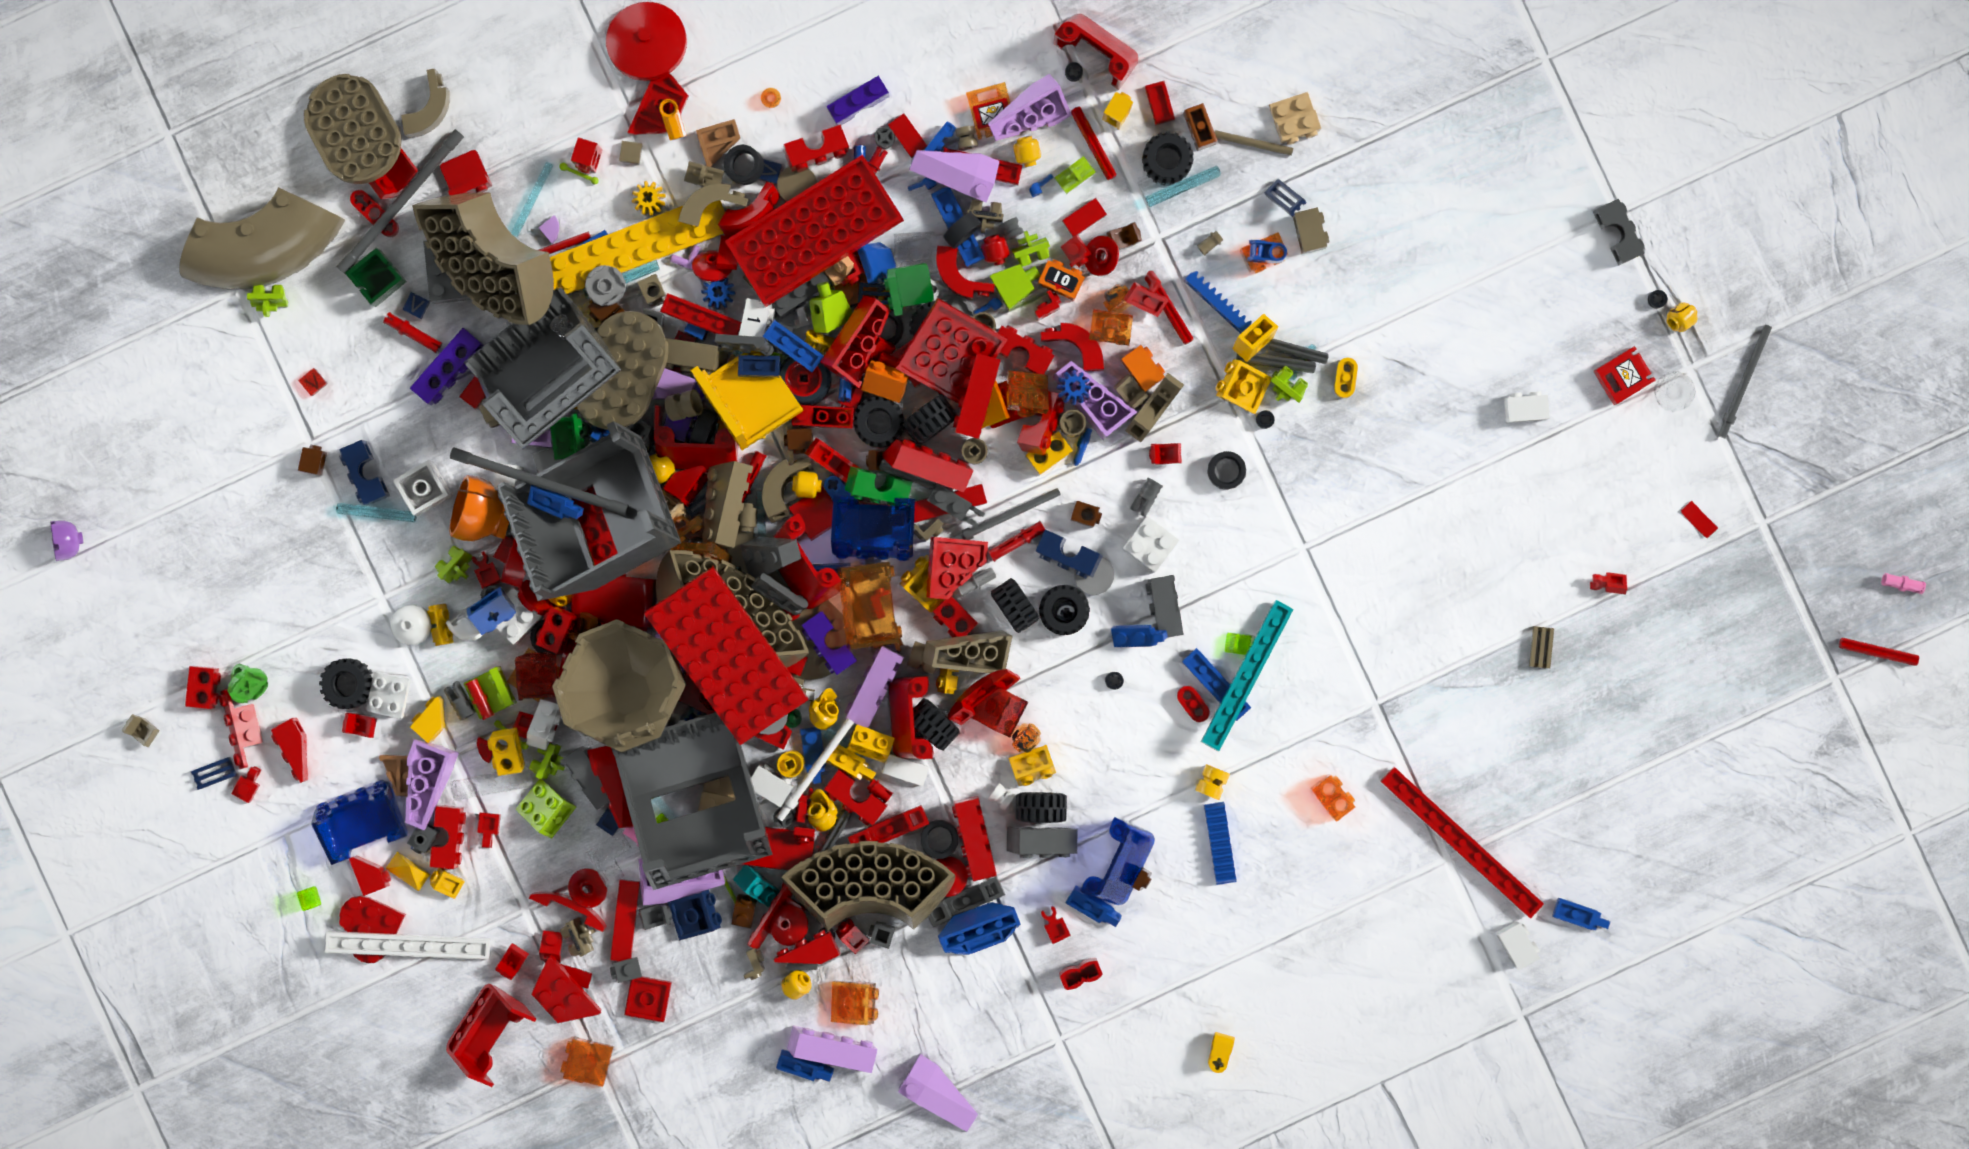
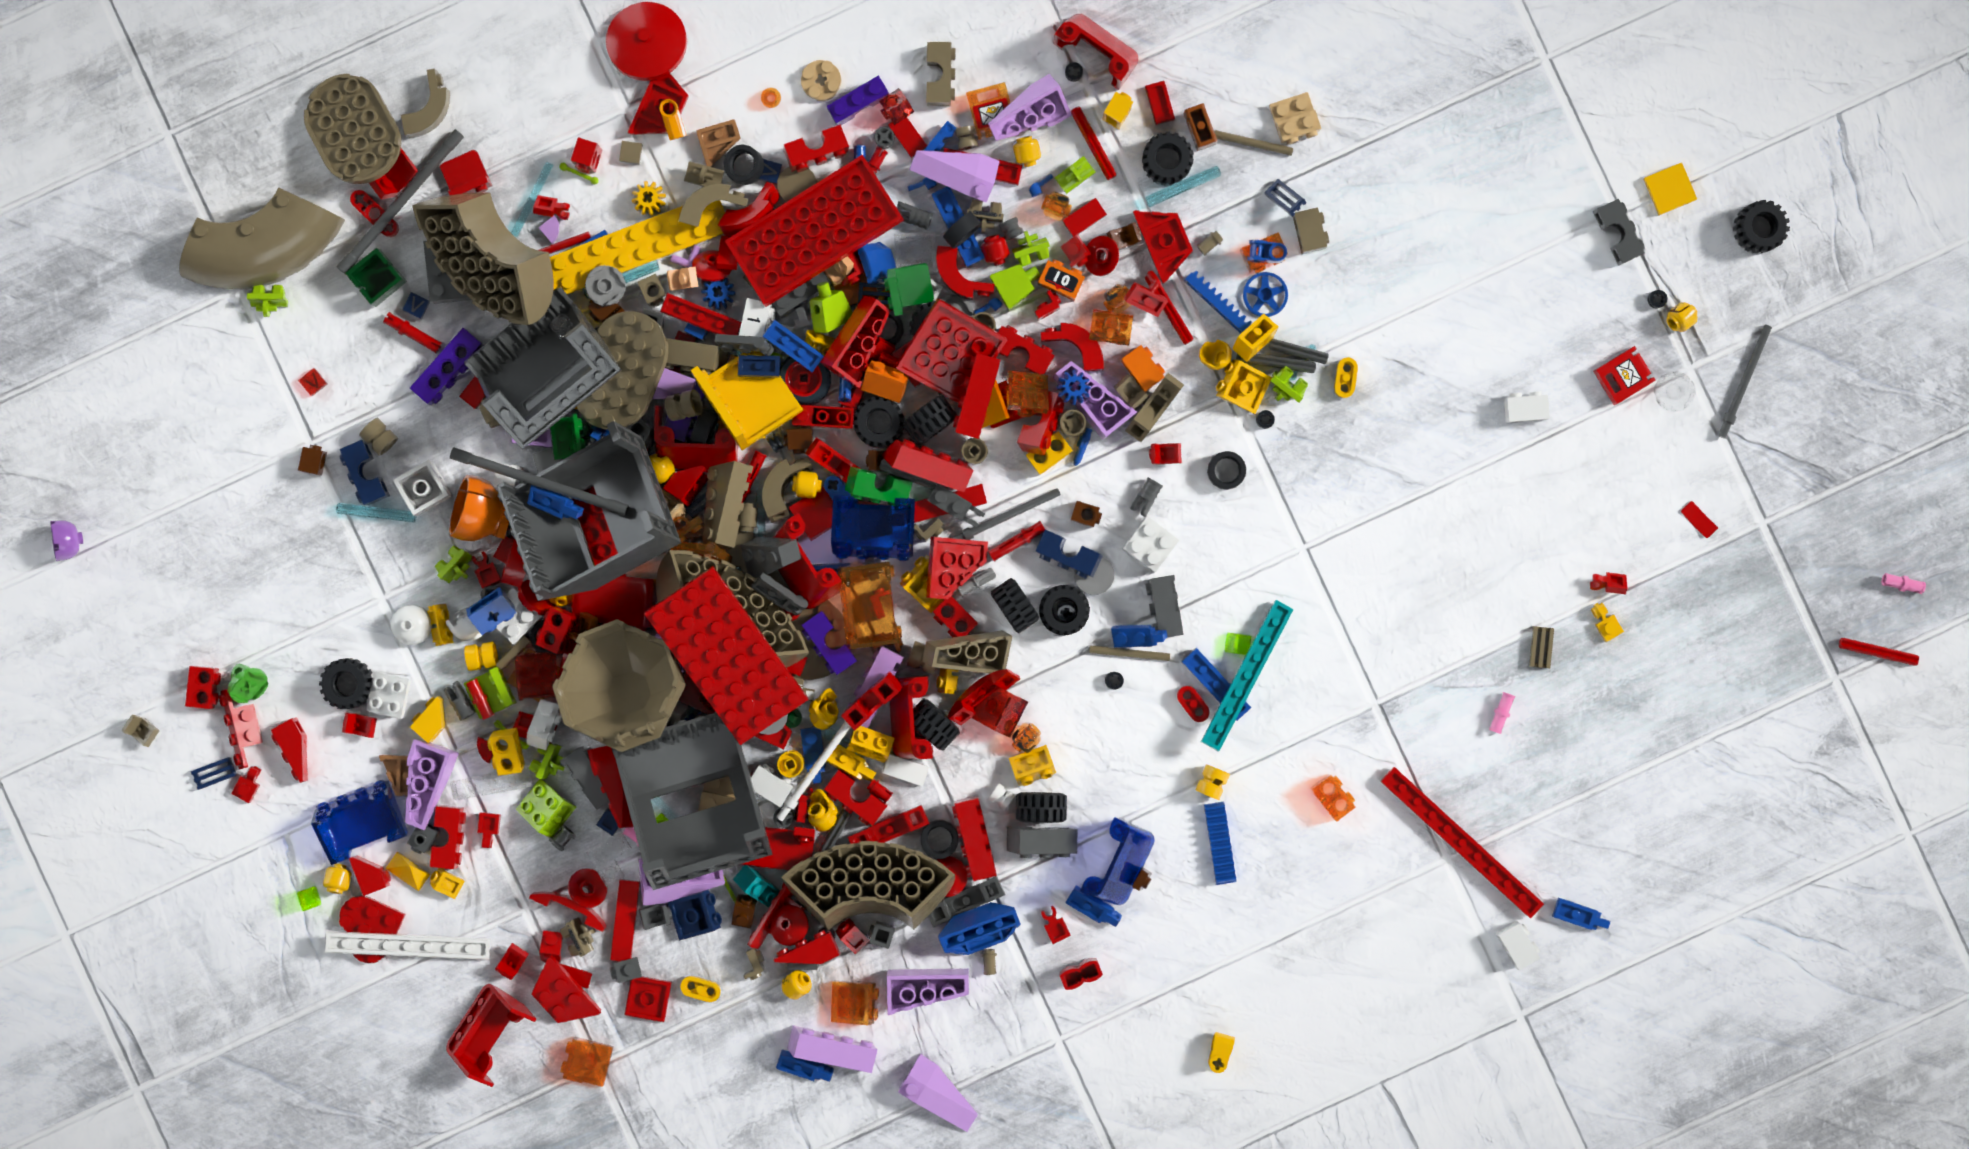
none -> yellow head [323,863,352,894]
none -> dark tan wheel [359,417,398,456]
none -> yellow wheel [464,641,498,671]
none -> dark tan tile [496,636,531,670]
none -> red plate [533,195,570,220]
none -> dark grey bush [549,825,576,851]
none -> light nougat bracket [667,267,698,291]
none -> yellow plate [680,975,721,1002]
none -> black bush [766,433,784,453]
none -> tan plate [801,60,842,101]
none -> red arch [841,671,903,731]
none -> clear red brick [879,88,914,125]
none -> lavender wedge [887,968,969,1015]
none -> dark grey hinge [897,201,933,230]
none -> dark tan arch [926,42,956,106]
none -> dark tan pin [981,949,997,975]
none -> clear orange head [1041,191,1072,221]
none -> dark tan bar [1089,645,1170,661]
none -> red wing [1133,210,1193,284]
none -> yellow hair [1199,339,1232,370]
none -> blue wheel [1243,272,1288,317]
none -> bright pink pin [1489,692,1516,734]
none -> yellow plate [1591,603,1624,642]
none -> yellow tile [1643,162,1697,216]
none -> black tyre [1733,200,1790,254]

